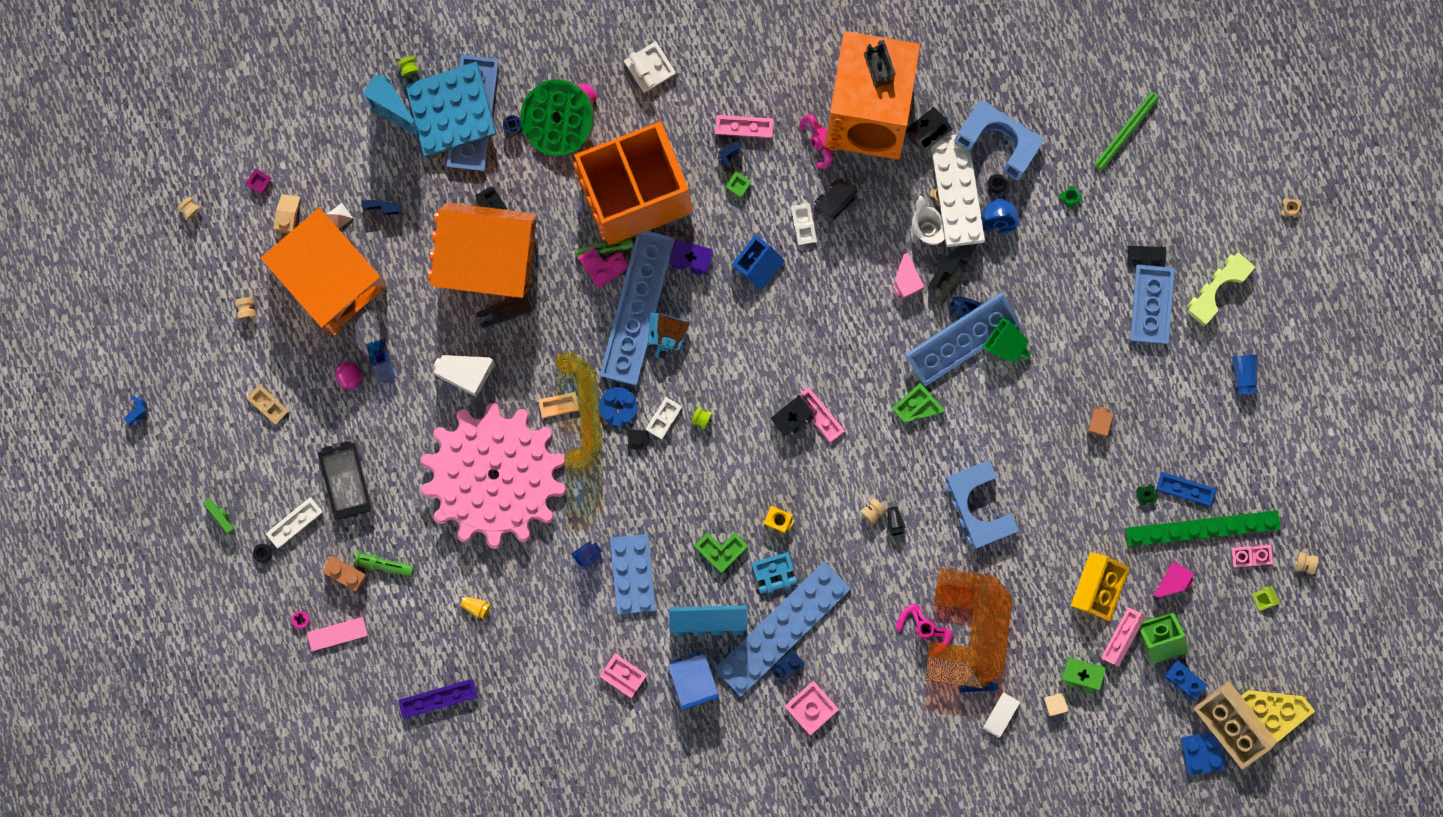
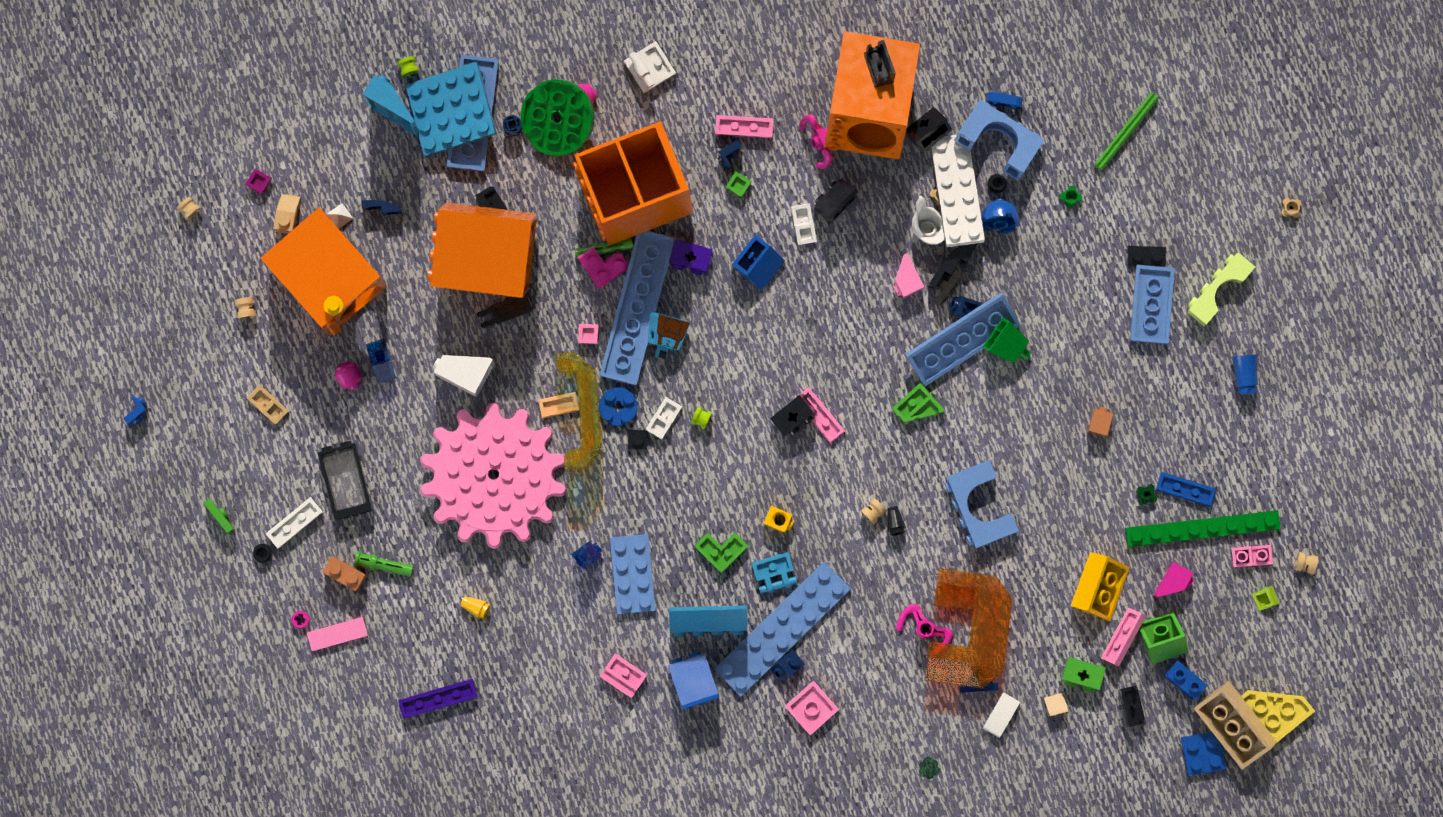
none -> yellow plate [324,296,344,315]
none -> bright pink plate [578,324,598,345]
none -> clear green plant [919,757,940,779]
none -> blue beam [986,92,1023,109]
none -> black hinge [1118,685,1146,727]

